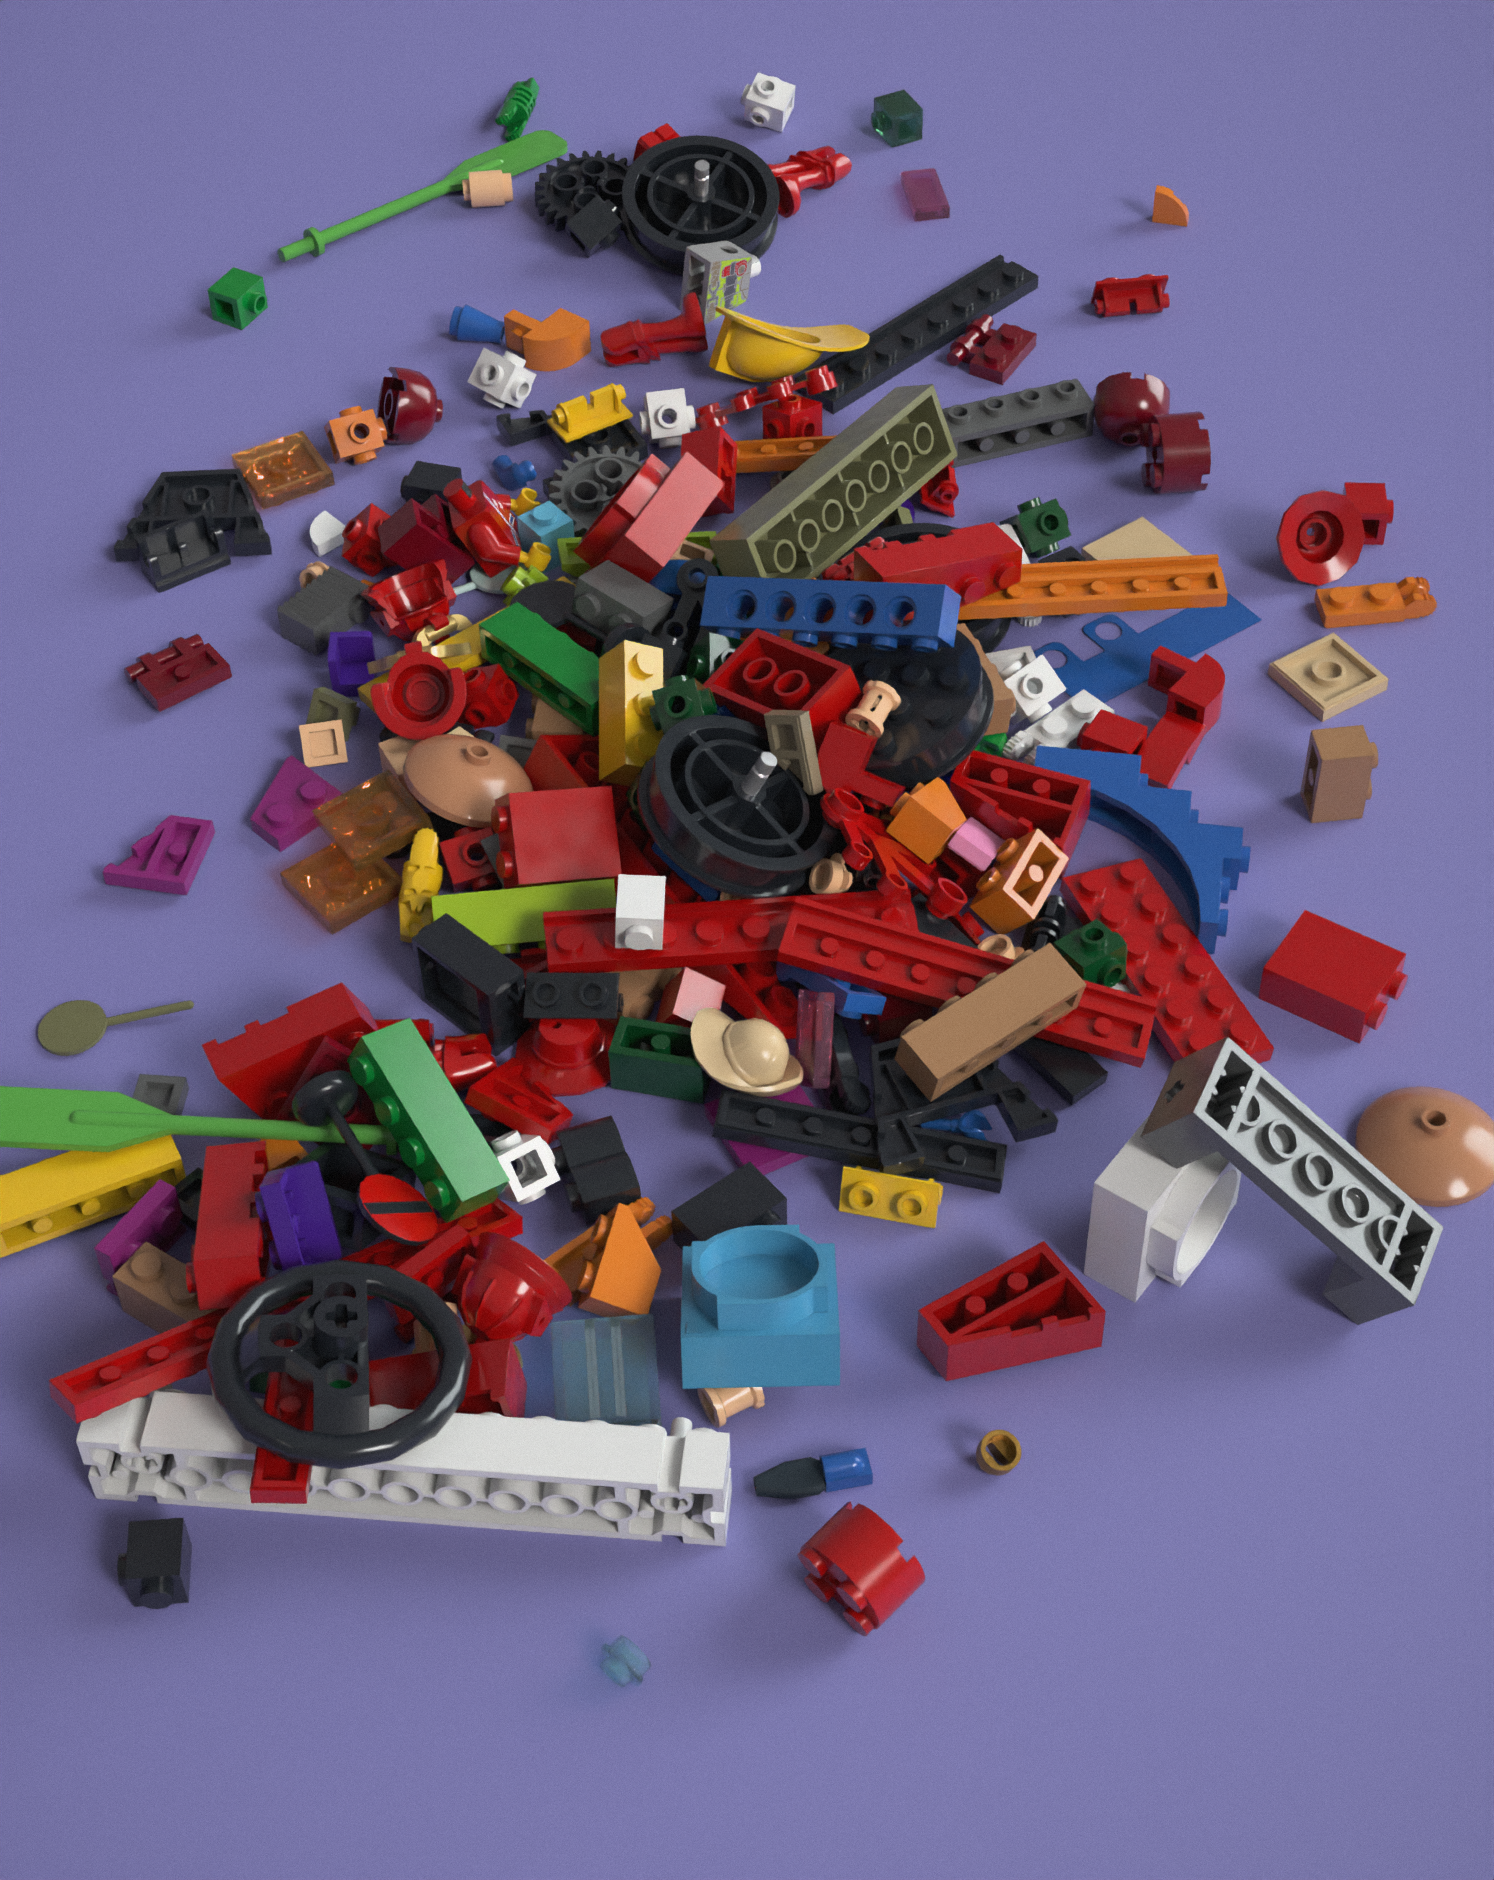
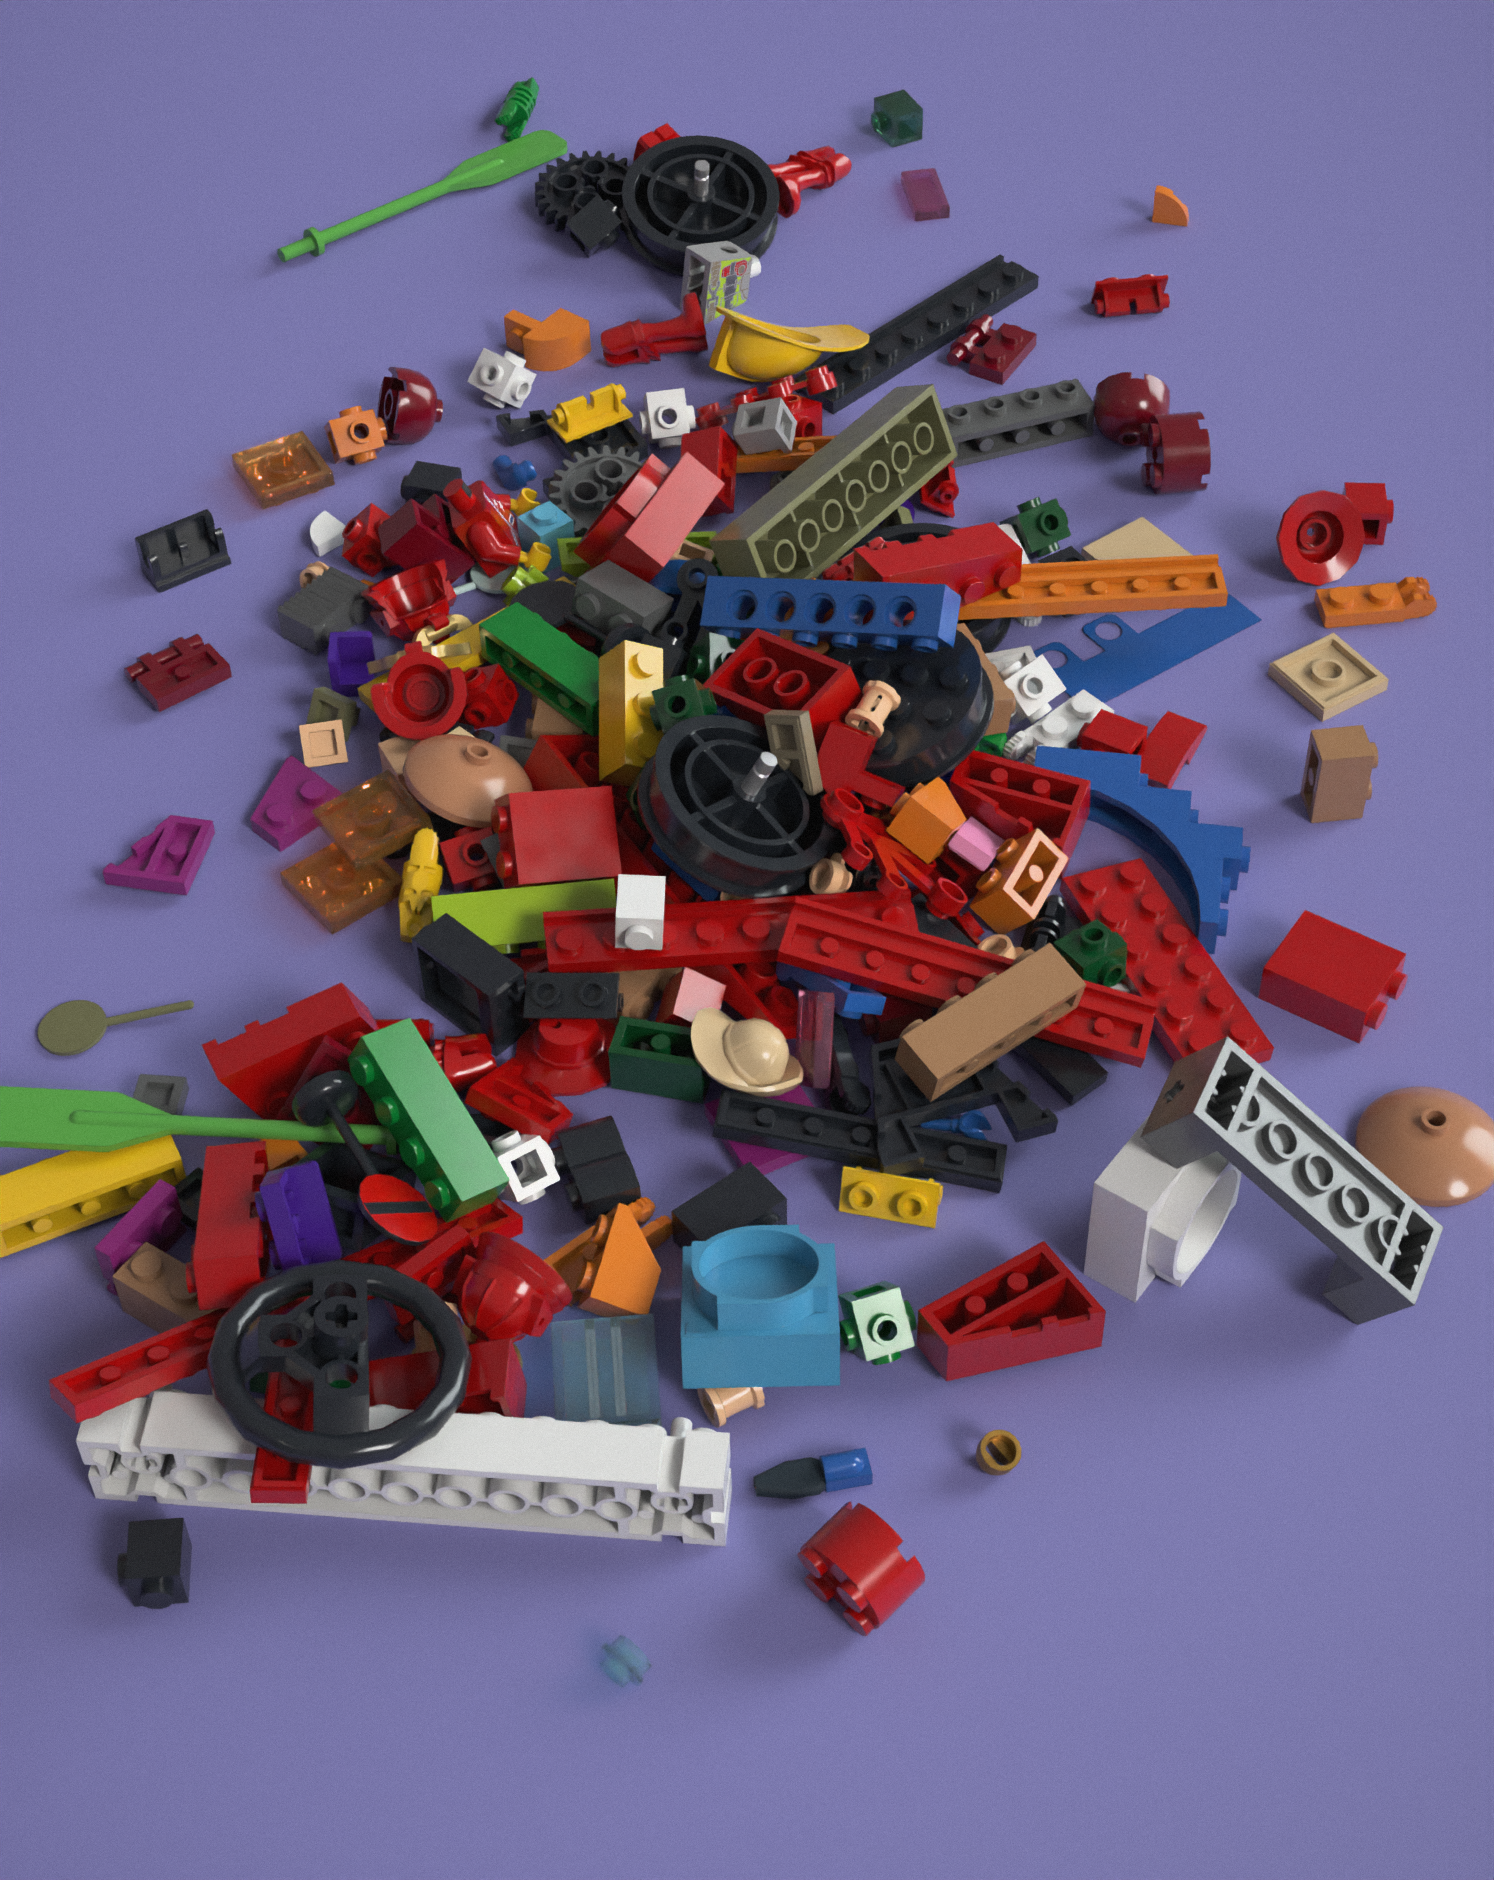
black wing [114,468,272,562] -> none
green brick [207,267,268,330] -> none
blue cone [449,304,505,344] -> none
light nougat brick [462,170,513,208] -> none
white brick [741,73,796,133] -> none
red brick [1148,645,1225,734] -> none
none -> light grey brick [732,397,797,455]
none -> brick [838,1280,917,1365]

